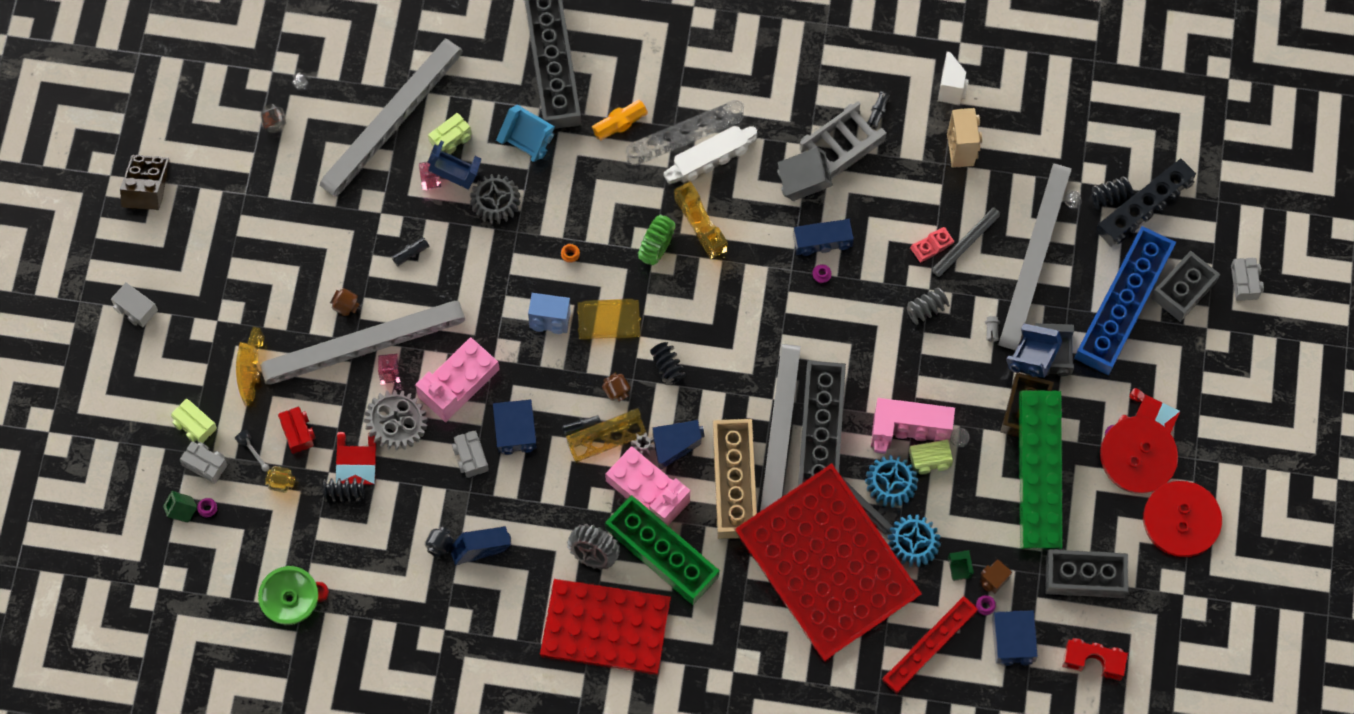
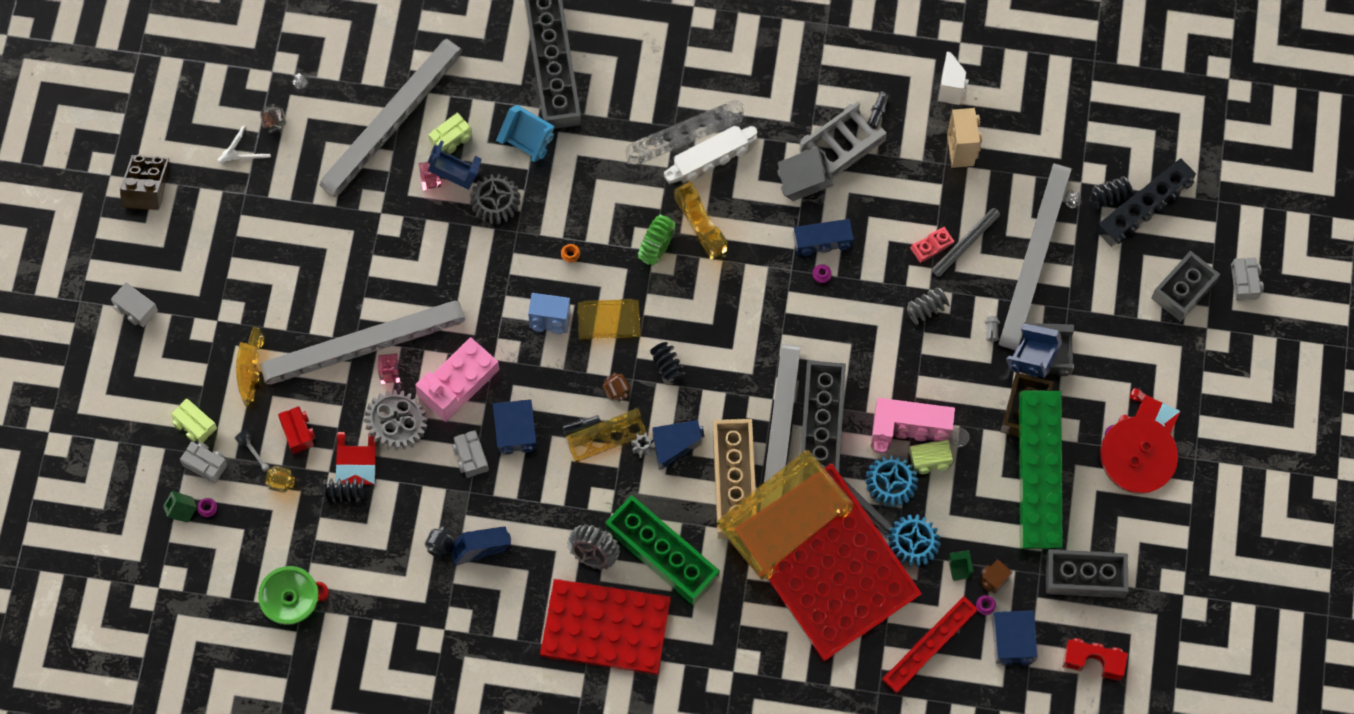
reddish brown head [330,288,359,316] -> none
black pin [391,237,430,267] -> none
light orange piece [592,100,648,141] -> none
bright pink hinge [606,446,690,526] -> none
blue brick [1074,226,1176,376] -> none
red plate [1143,481,1222,557] -> none
none -> white plant [218,126,271,165]
none -> clear yellow windscreen [717,450,854,580]

